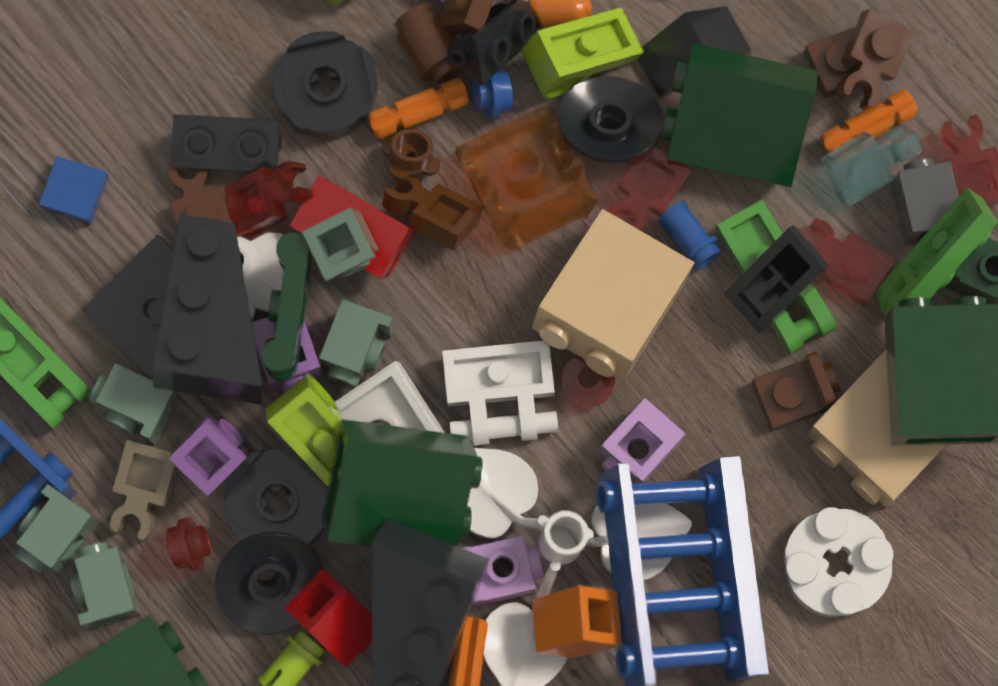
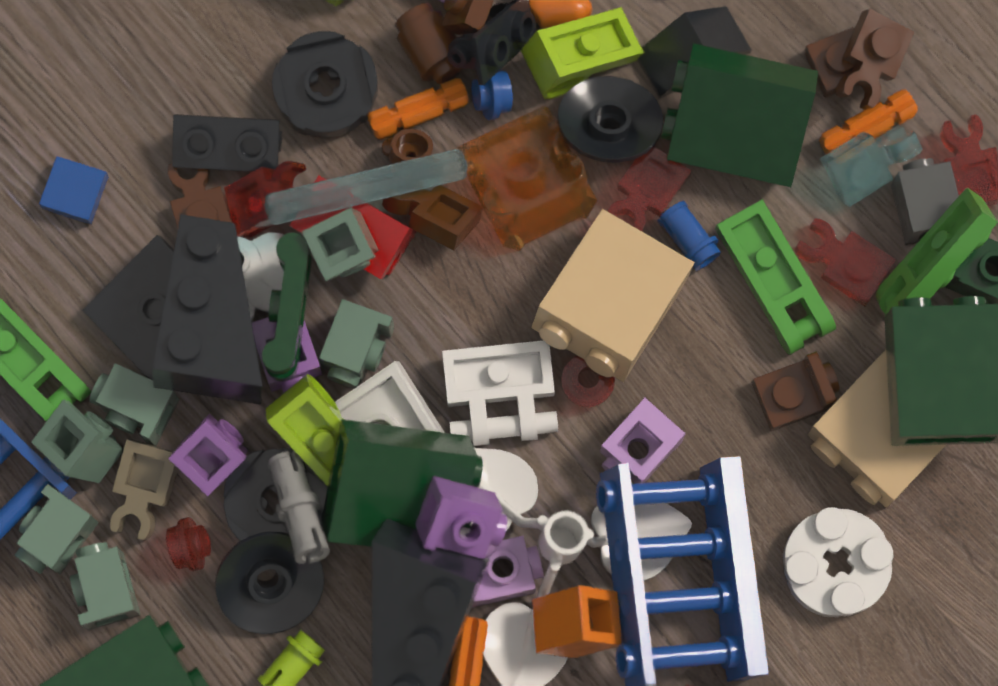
red brick [284,569,372,668] -> none
black slope [724,225,830,333] -> none
none -> sand green brick [31,400,124,483]
none -> clear light blue axle [264,149,468,225]
none -> light grey pin [267,451,330,564]
none -> medium lavender brick [415,476,507,559]

